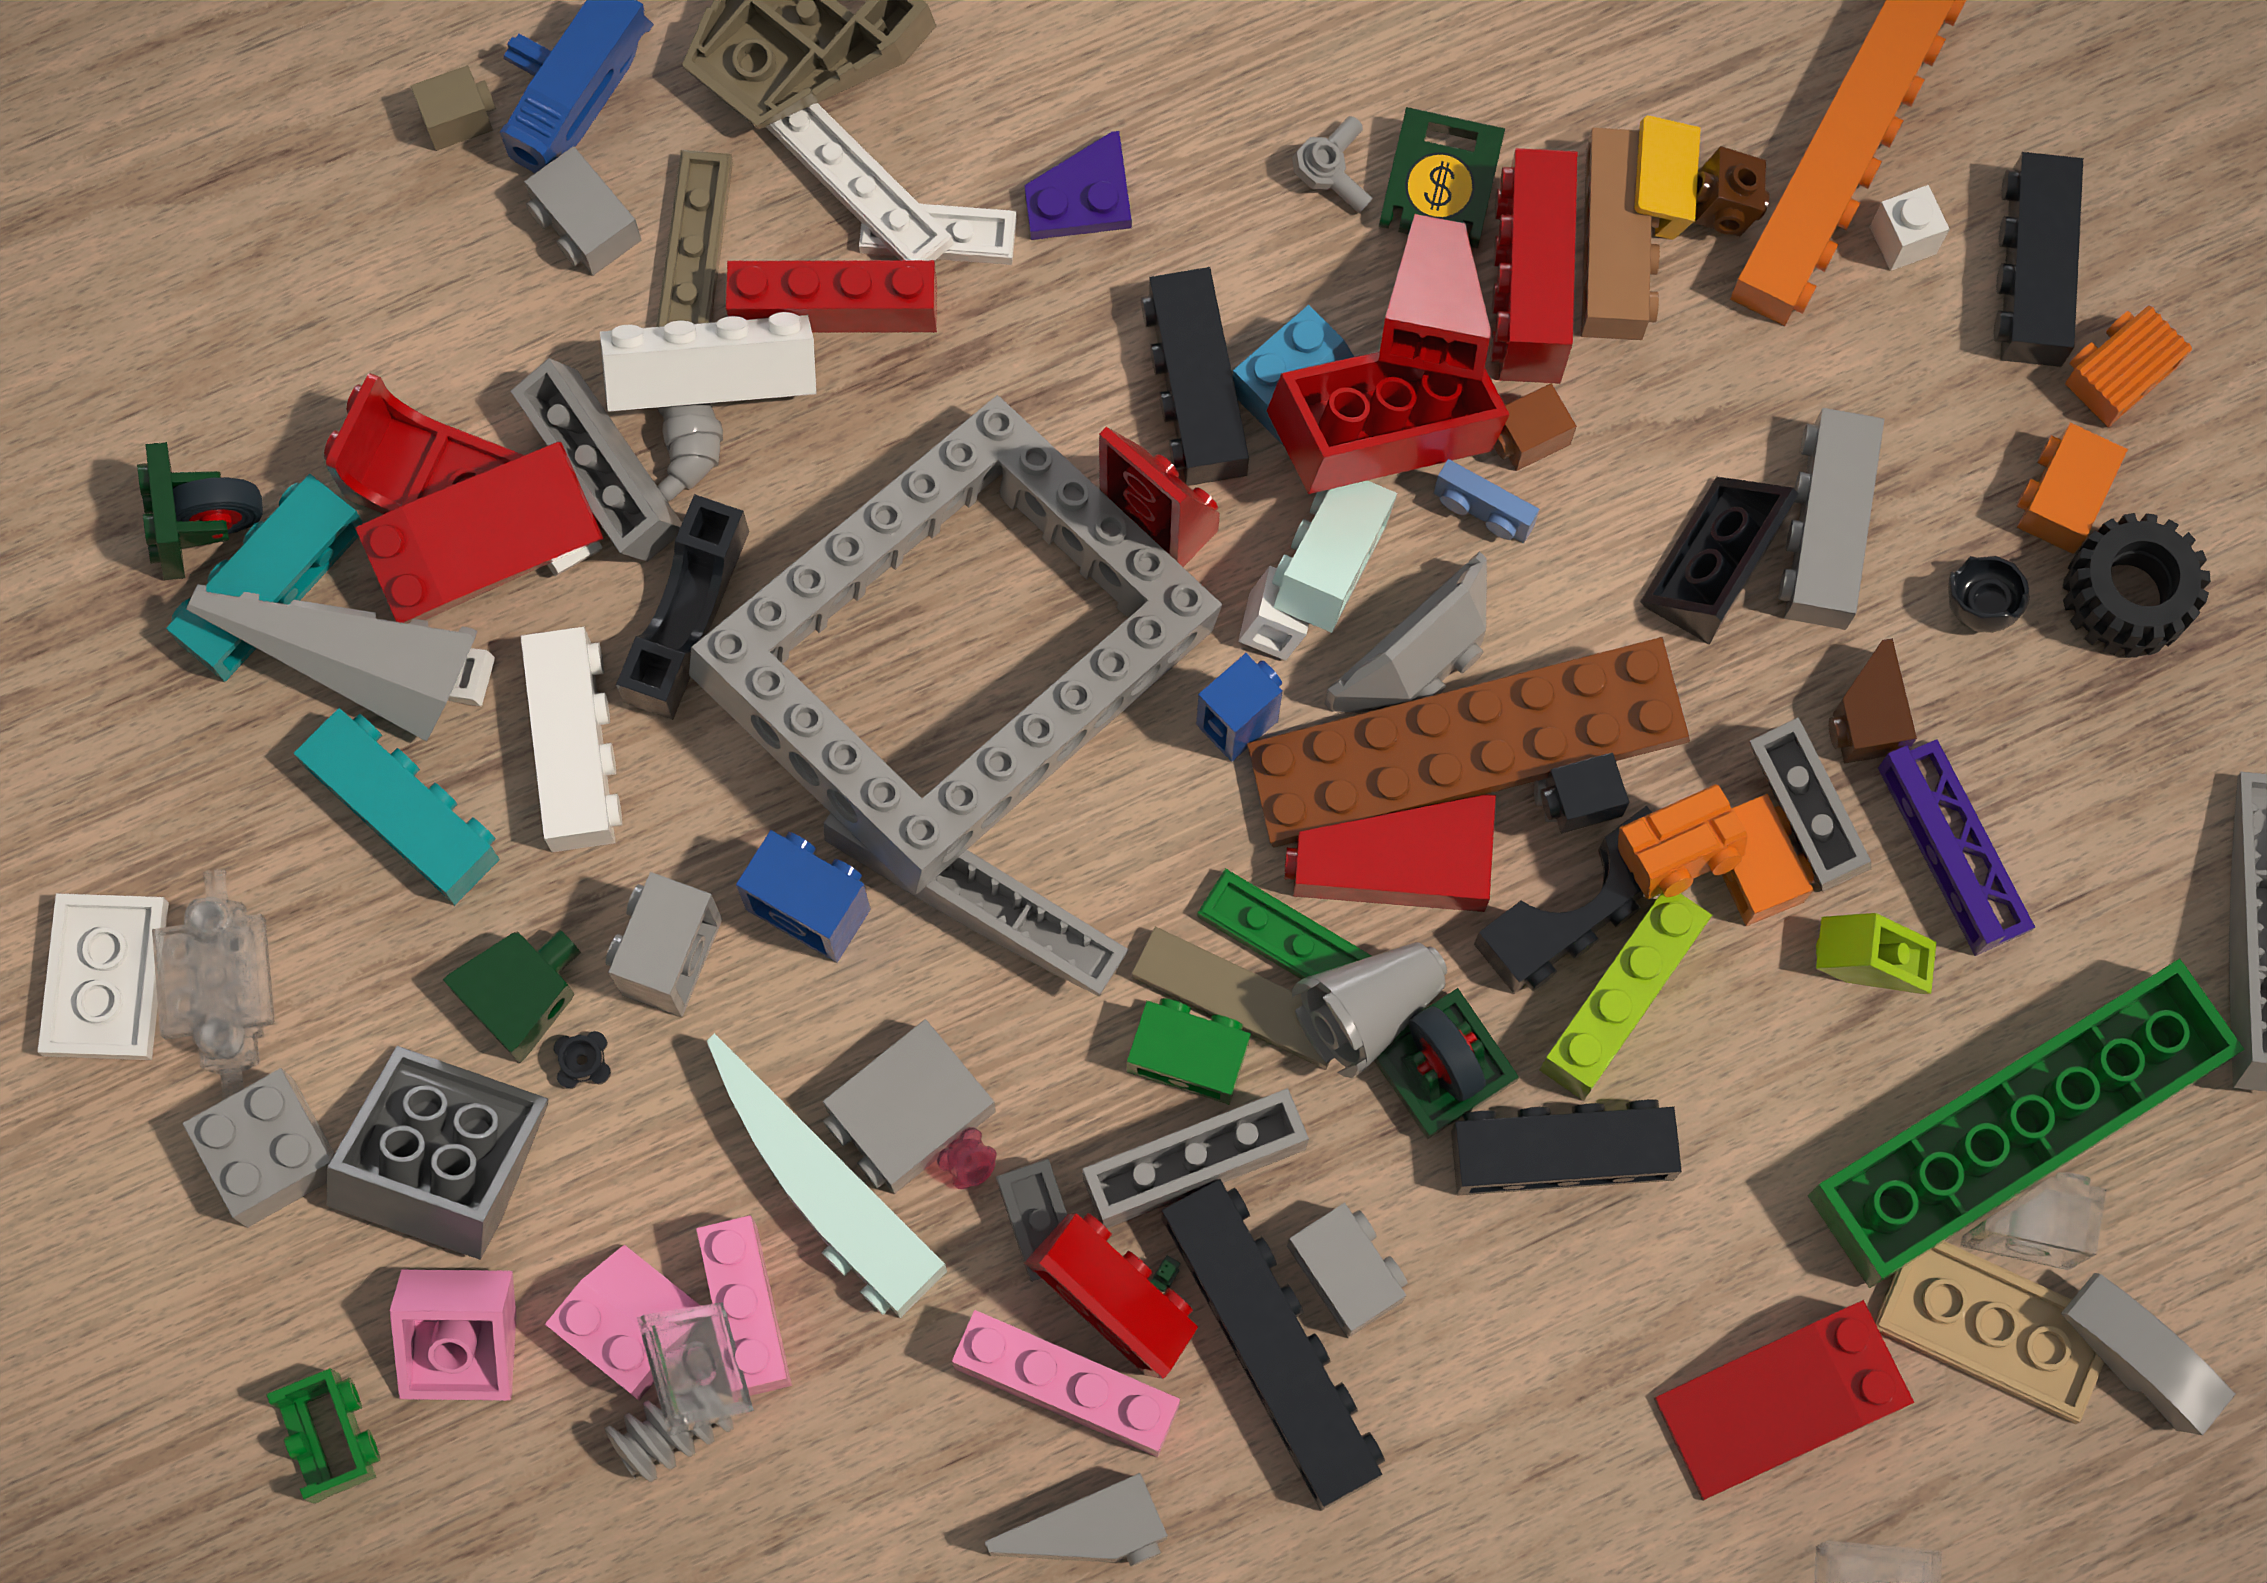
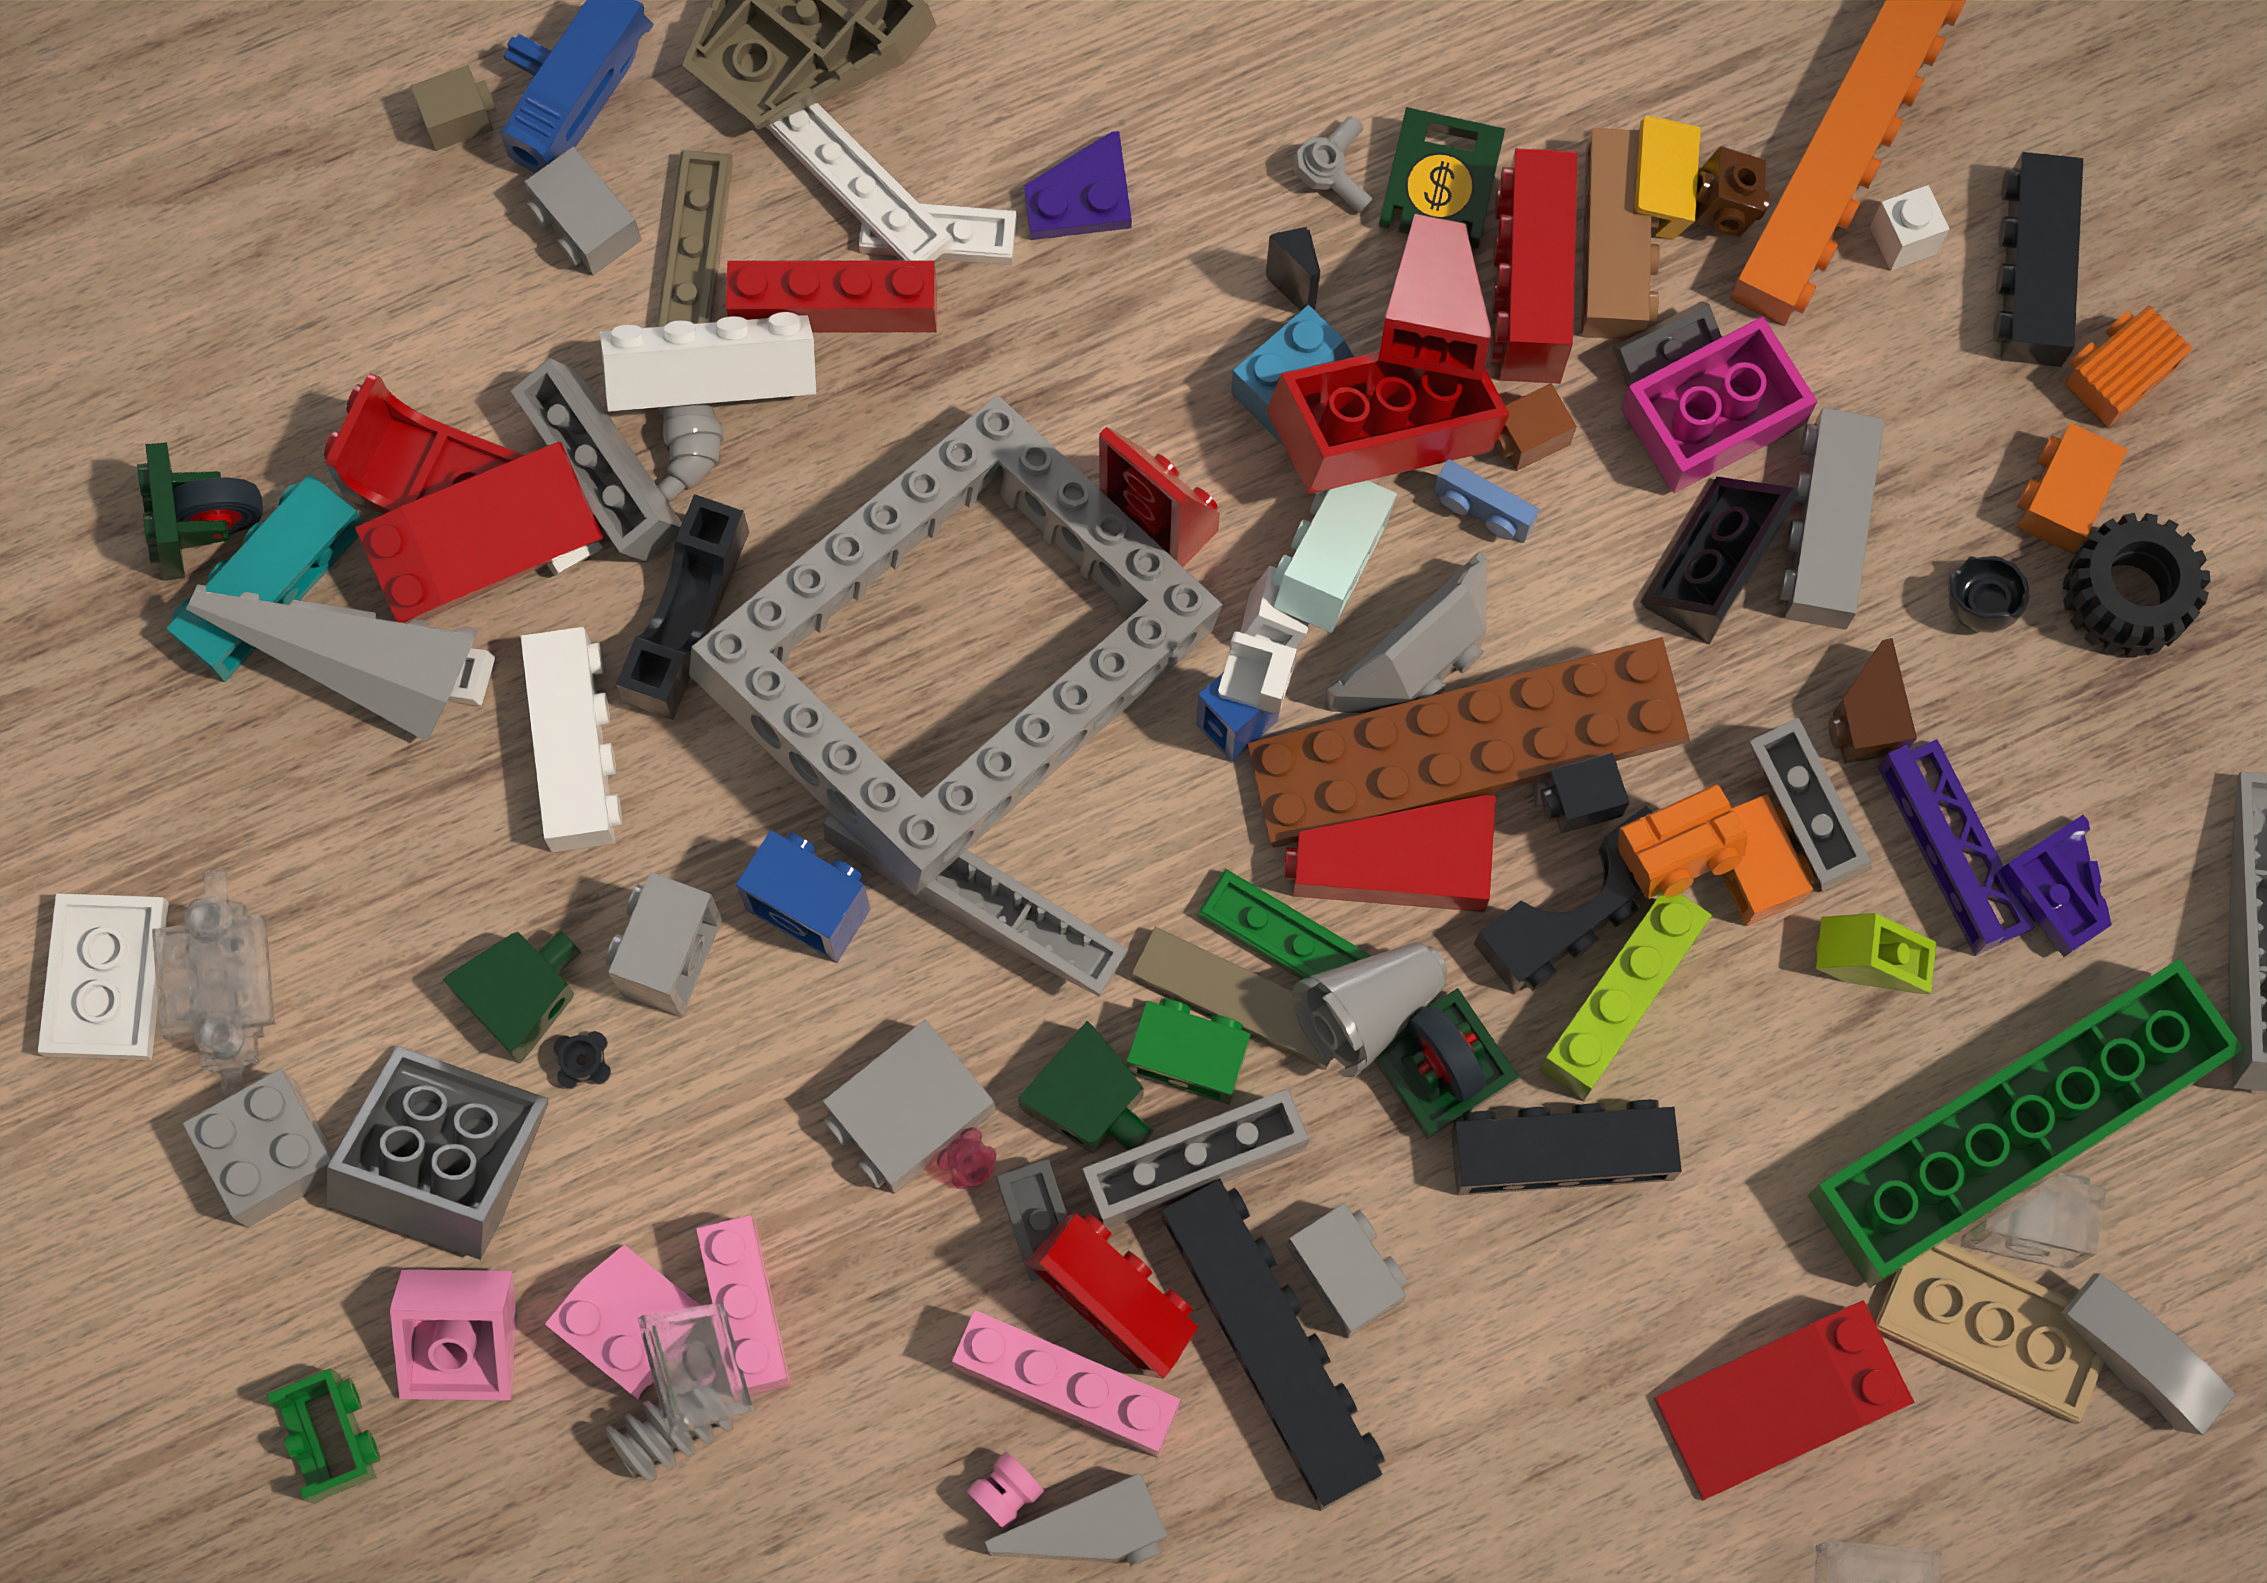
teal brick [293,708,500,905] -> none
light aqua slope [707,1033,947,1318] -> none
black brick [1141,267,1249,486] -> none
dark green piece [1151,1255,1181,1292] -> none
none -> bright pink wheel [966,1451,1044,1532]
none -> dark green torso [1018,1021,1154,1153]
none -> white panel [1218,632,1297,715]
none -> black slope [1266,227,1320,311]
none -> dark grey plate [1612,302,1722,387]
none -> dark pink brick [1621,316,1818,494]
none -> dark purple wing [2000,814,2112,958]

